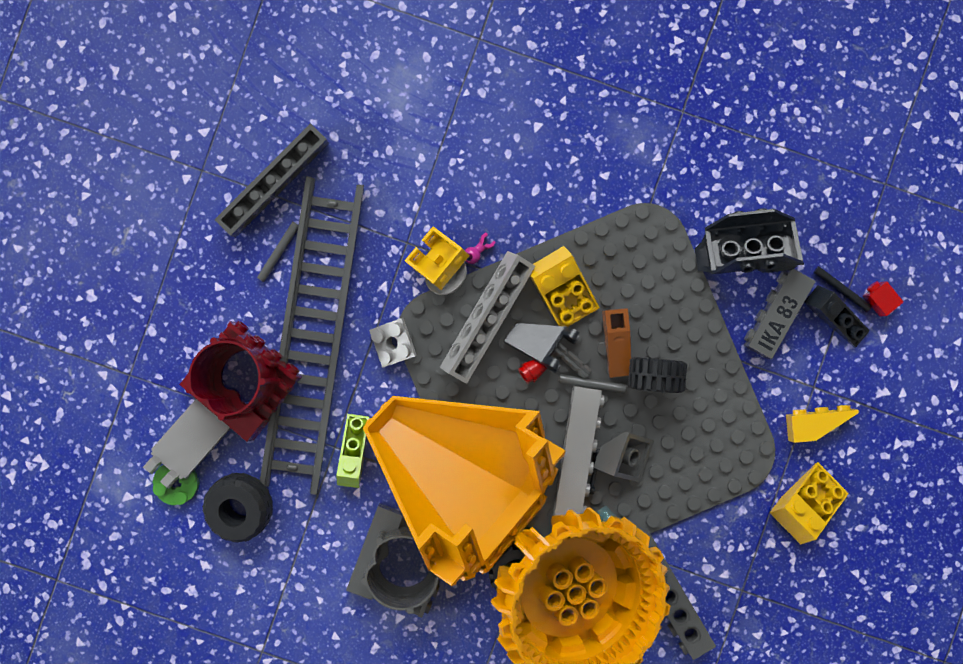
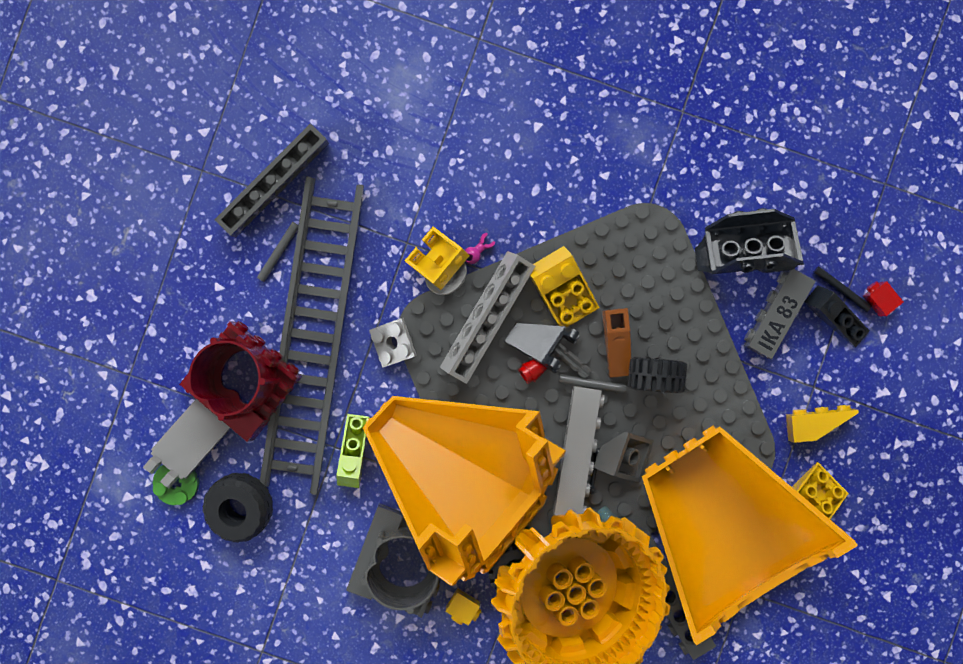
none -> yellow brick [445,588,481,626]
none -> light orange cone [642,425,858,645]

